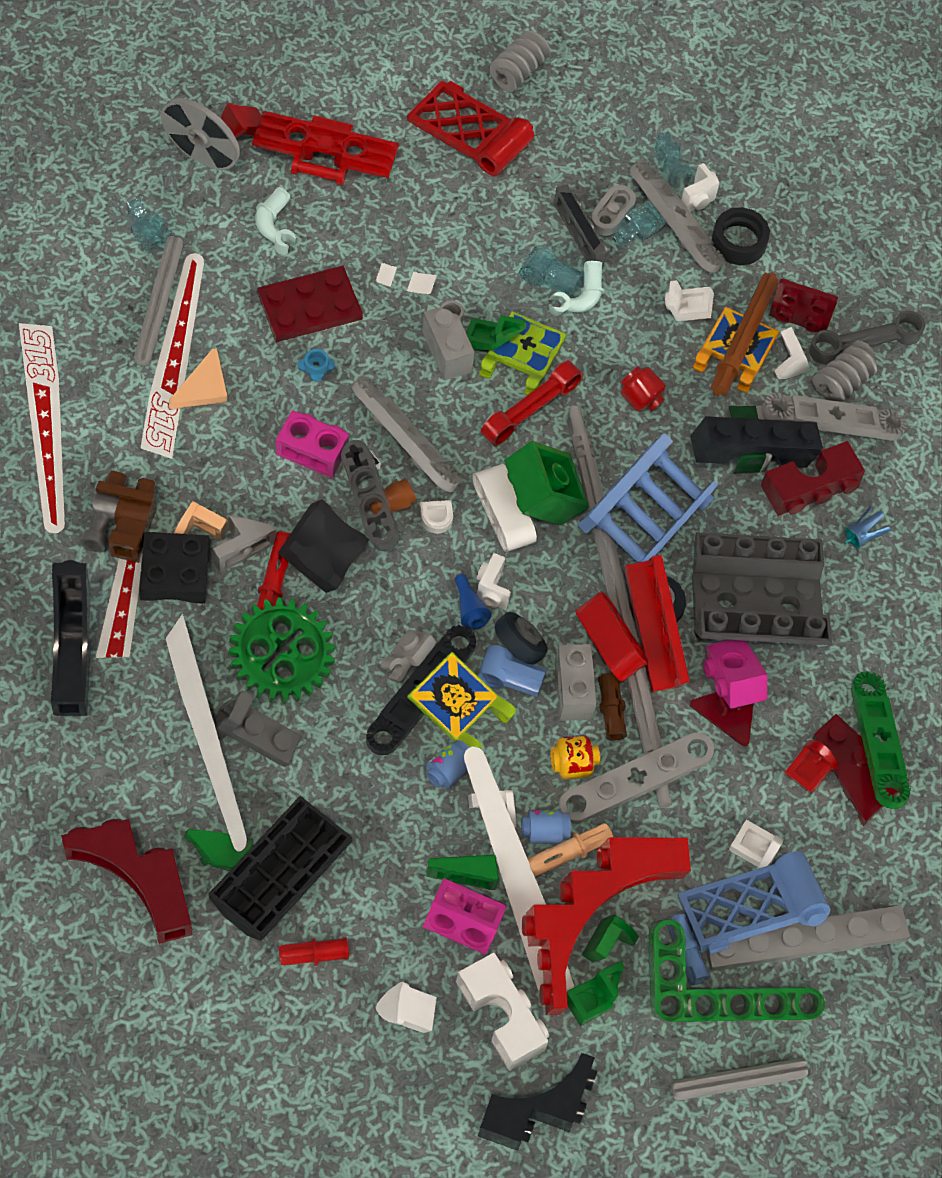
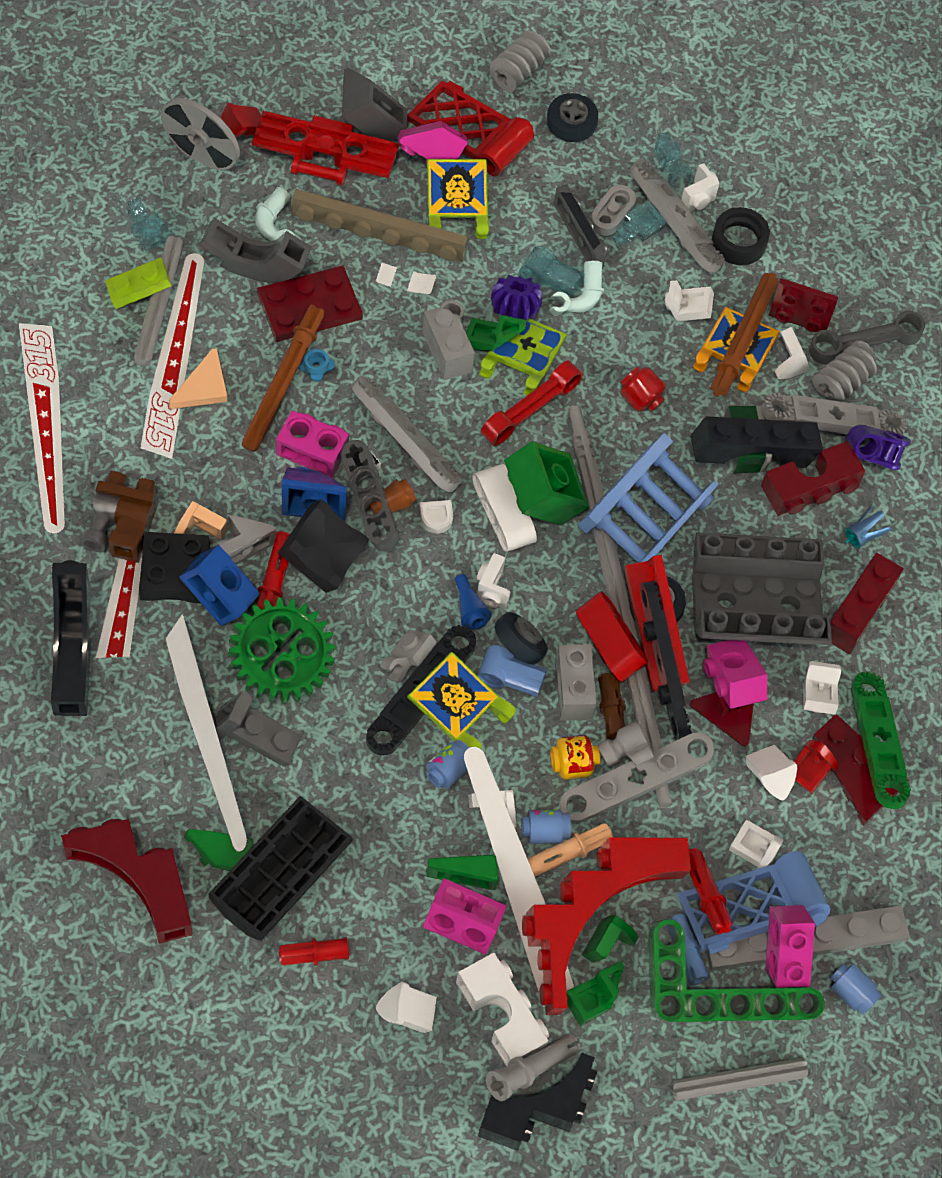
none -> lime plate [105,257,172,309]
none -> blue brick [179,544,260,626]
none -> dark grey arch [199,218,312,282]
none -> dark orange axle [242,305,325,452]
none -> blue slope [282,467,347,522]
none -> dark tan plate [292,189,468,262]
none -> dark grey slope [342,68,407,141]
none -> dark pink slope [398,121,468,164]
none -> flag [427,159,489,239]
none -> light grey pin [486,1033,580,1101]
none -> dark purple gear [491,275,543,320]
none -> black wheel [547,93,598,142]
none -> light grey piece [598,720,655,767]
none -> black piece [640,581,692,740]
none -> red axle [689,848,732,935]
none -> white tile [745,745,797,800]
none -> dark pink brick [765,905,815,988]
none -> white bracket [803,661,841,715]
none -> dark red arch [830,552,904,655]
none -> medium blue brick [830,963,882,1015]
none -> dark purple piece [847,425,911,470]

